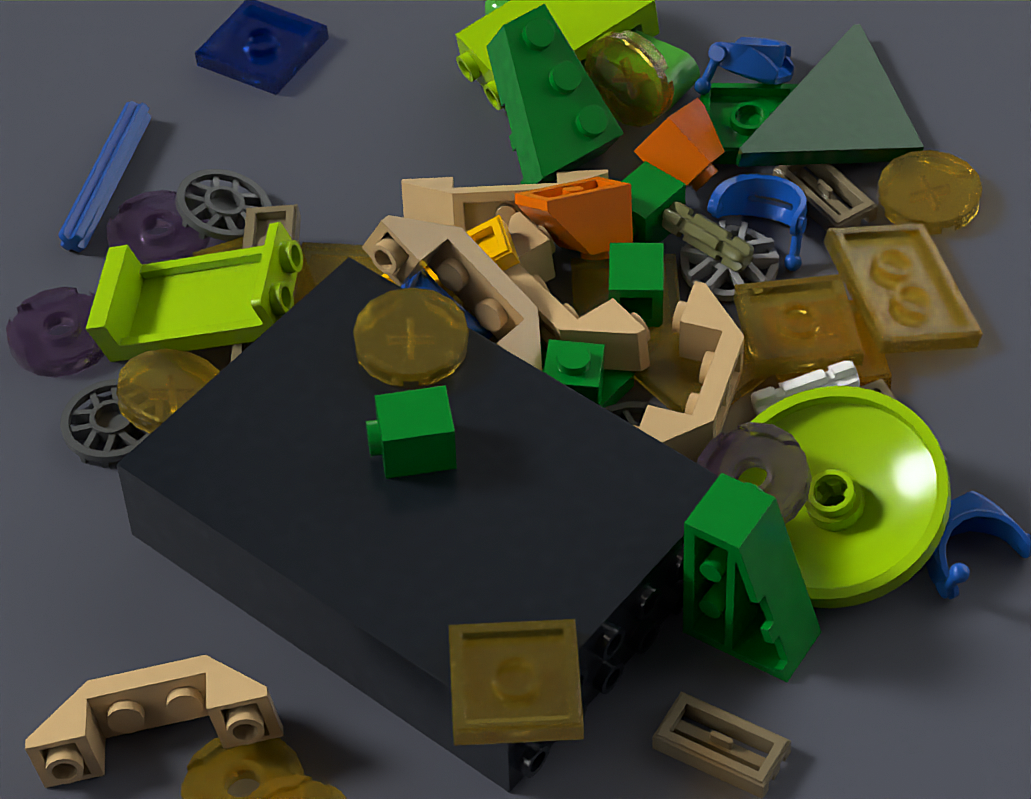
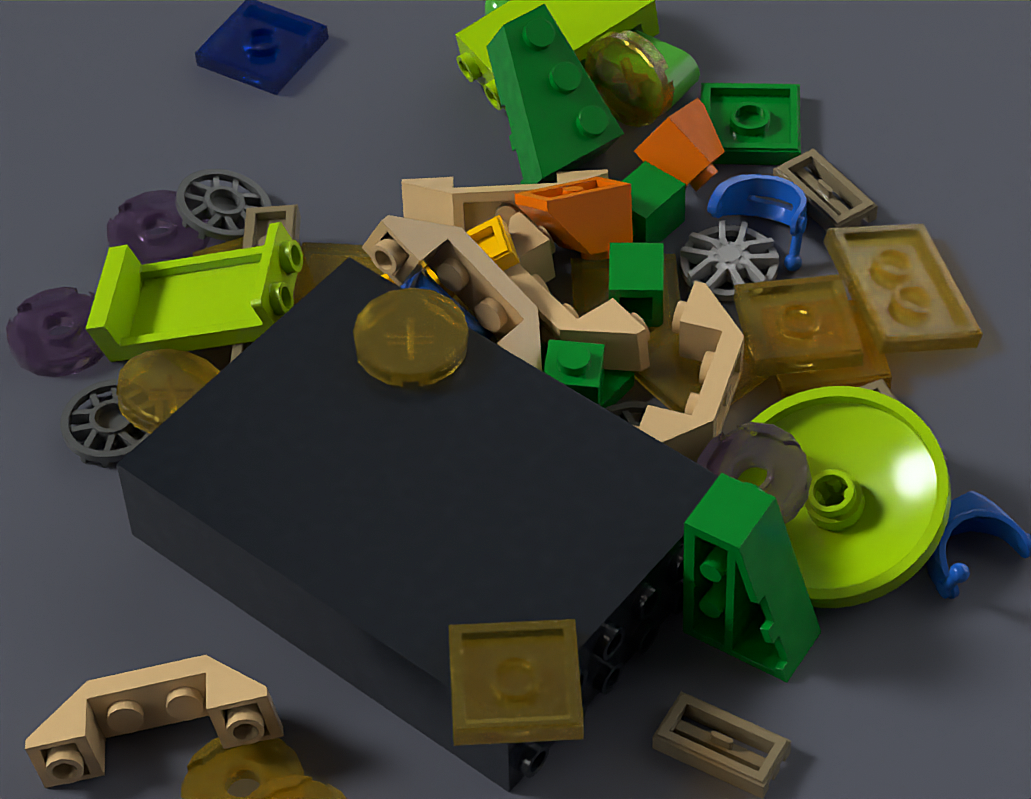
blue axle [58,101,151,252] -> none
green brick [366,385,457,479] -> none
olive axle [662,202,754,272] -> none
blue helmet [694,37,795,95] -> none
dark green tile [736,24,924,167] -> none
white axle [751,361,860,416] -> none
clear yellow tile [877,150,983,235] -> none

